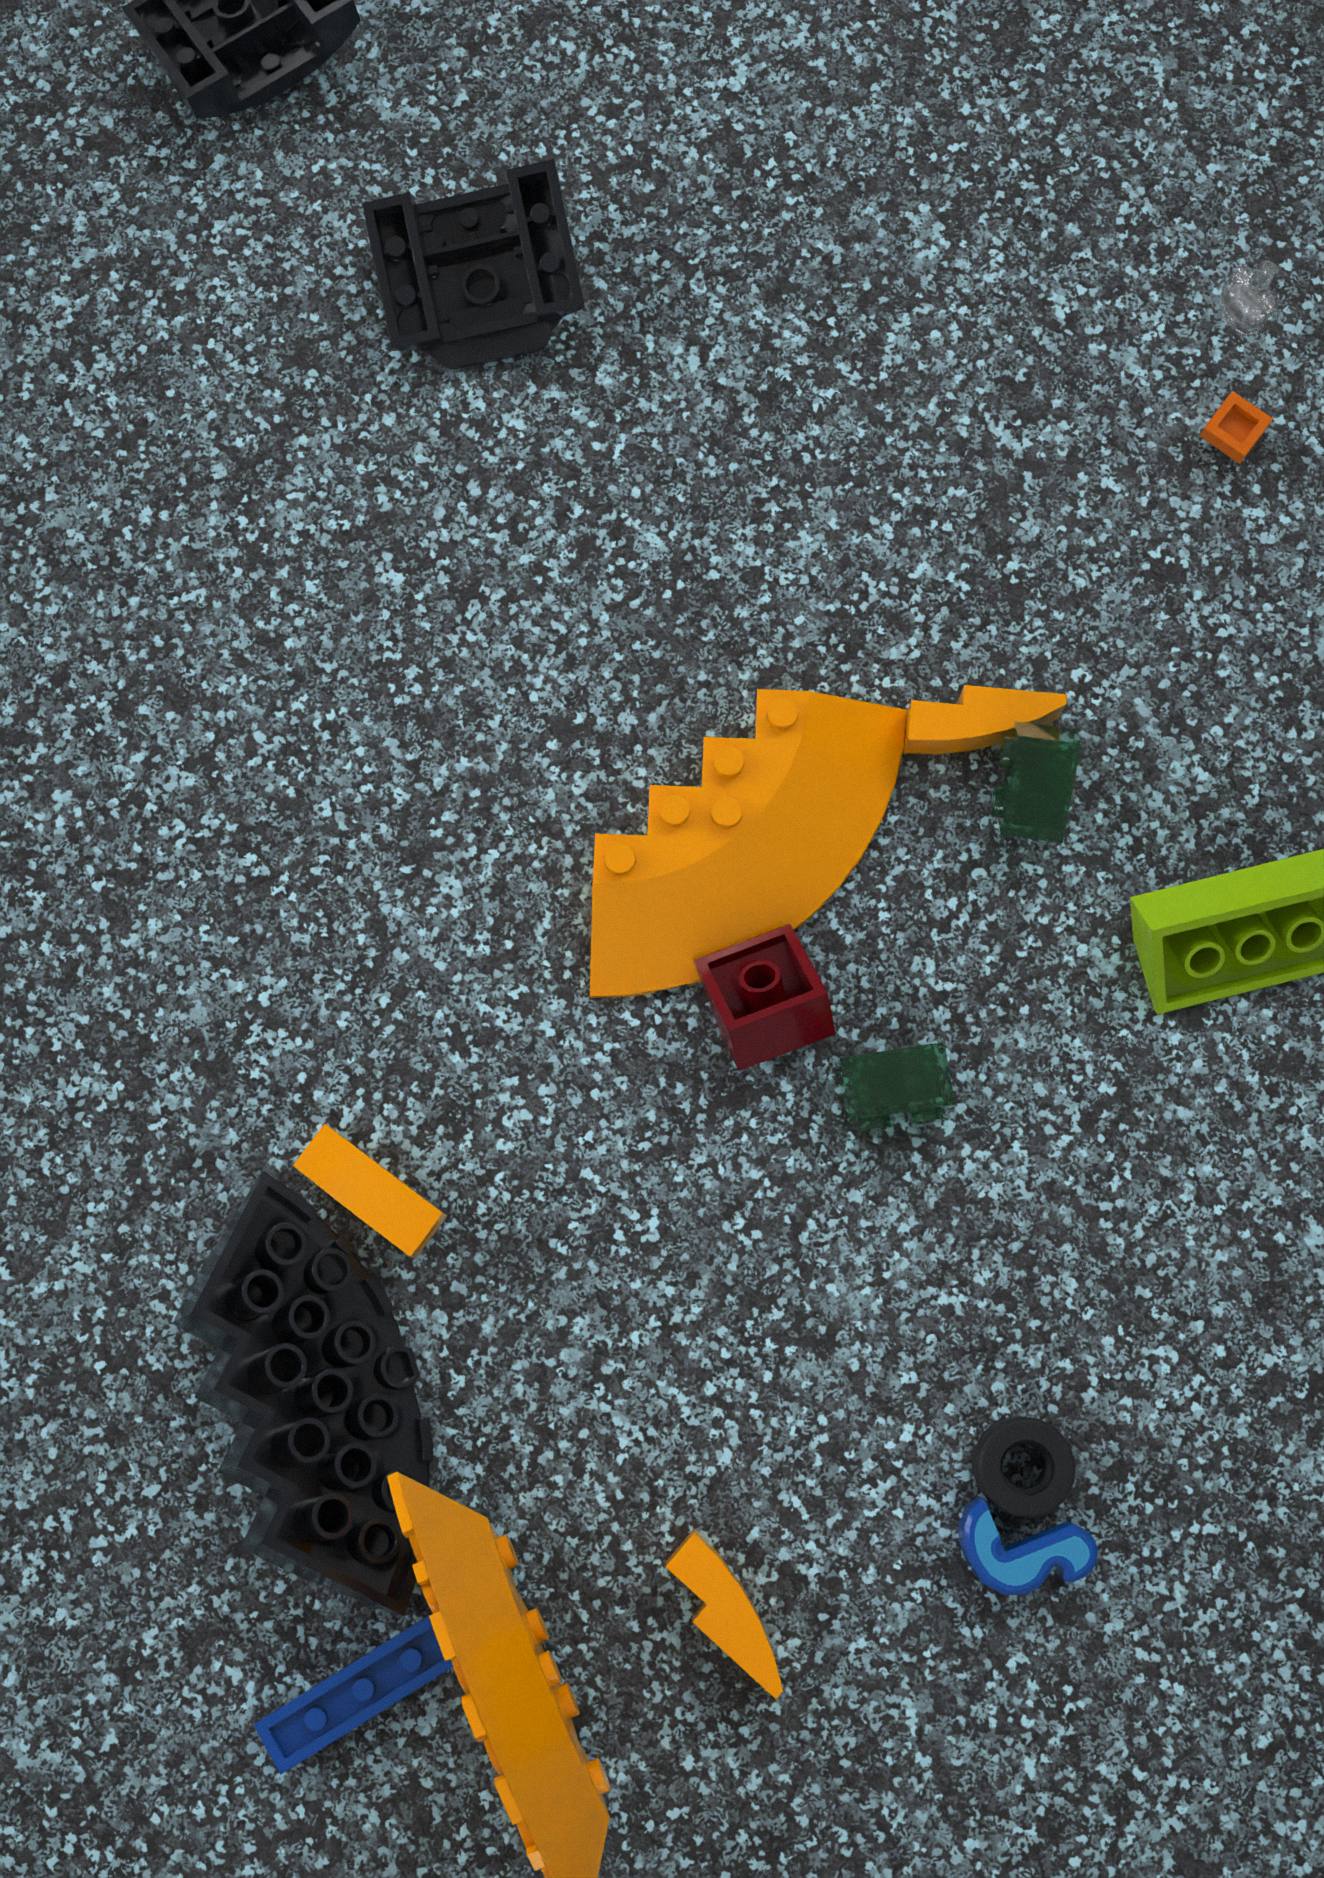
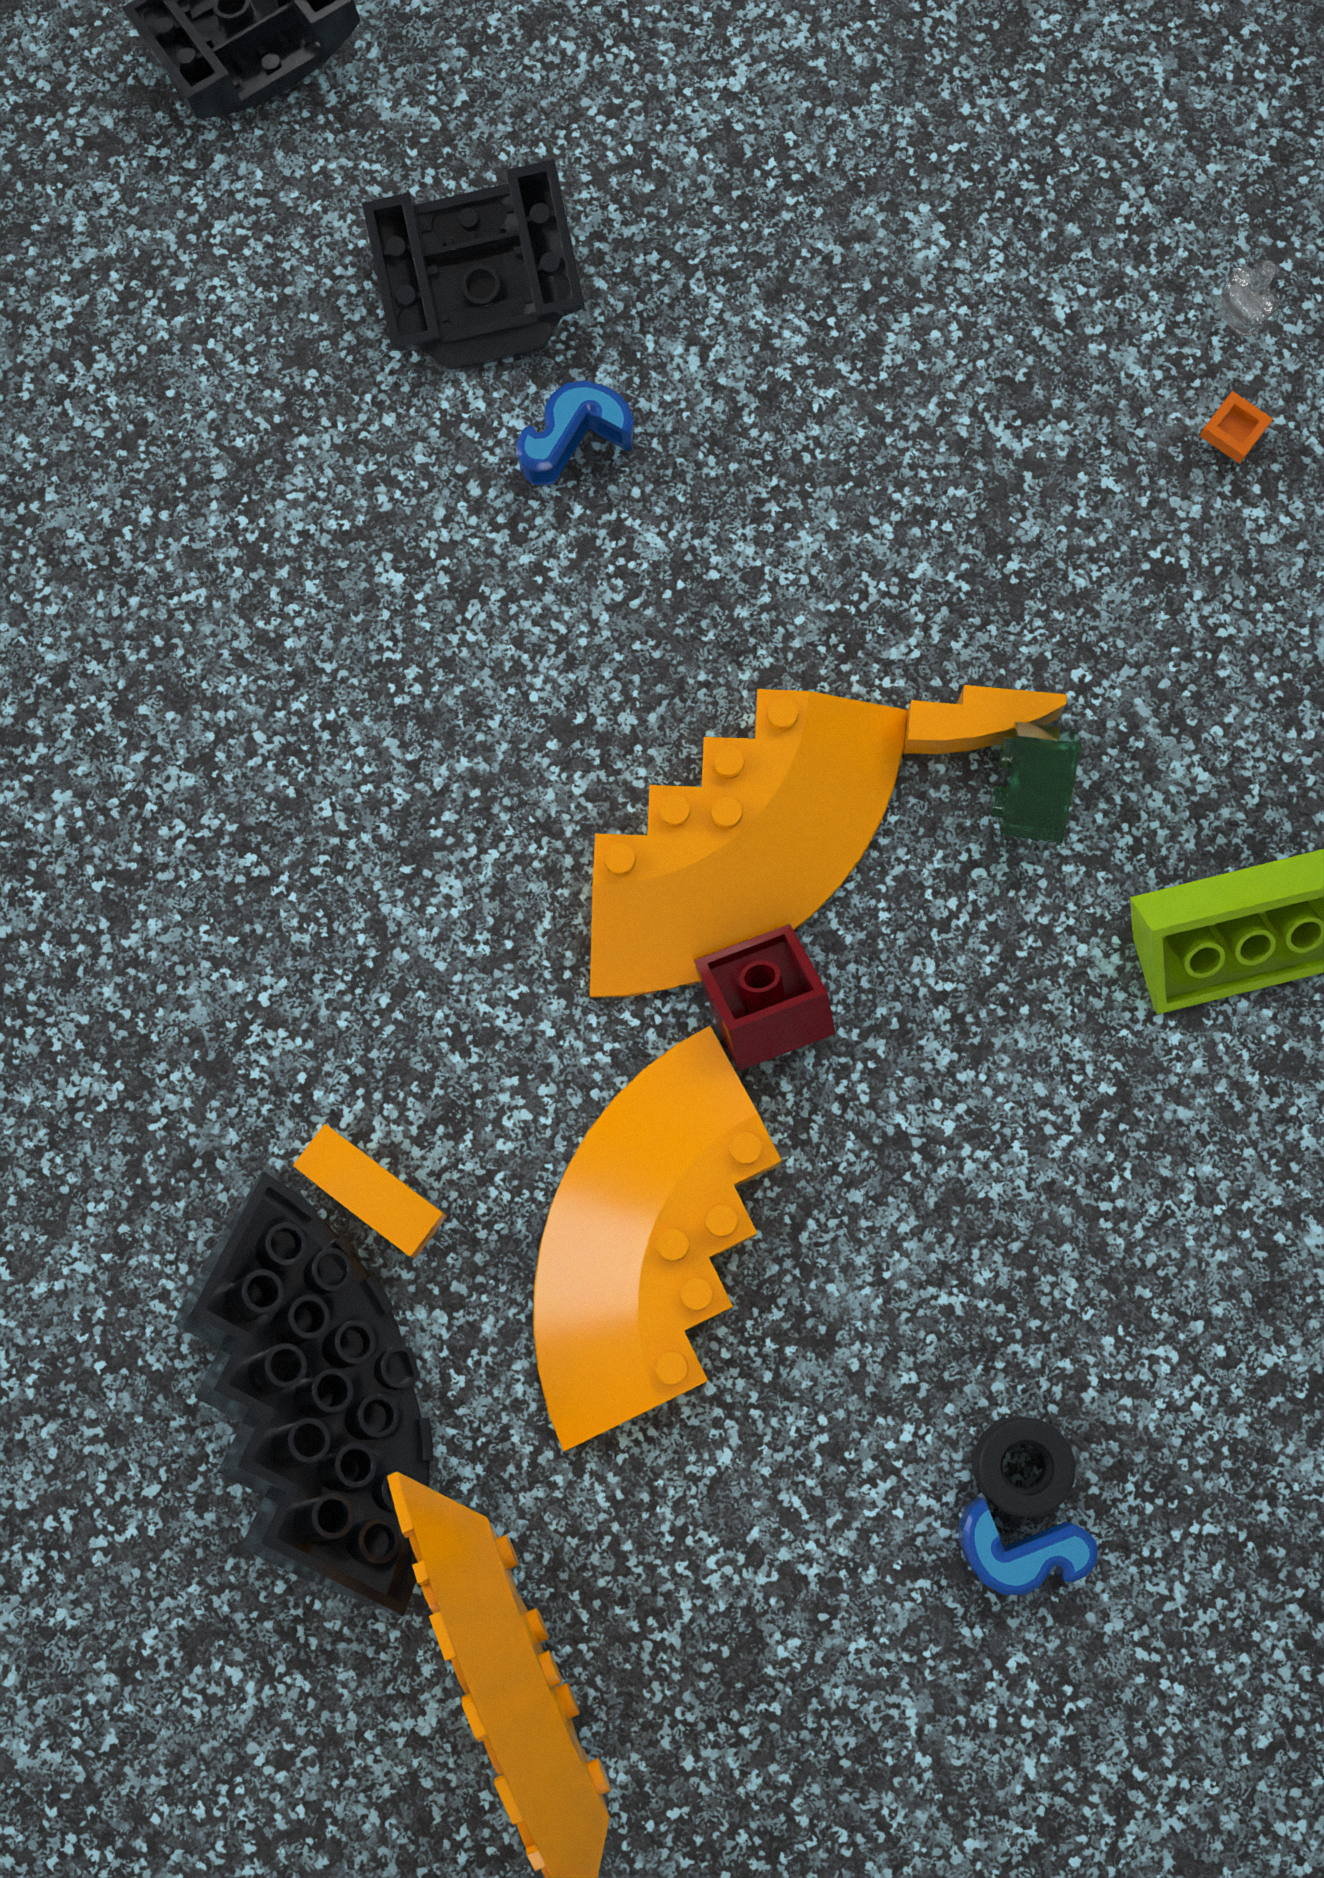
blue plate [254,1613,453,1775] -> none
light orange slope [665,1528,783,1699] -> none
clear green brick [836,1042,955,1133] -> none
none -> blue animal [516,380,635,486]
none -> light orange brick [533,1026,782,1452]

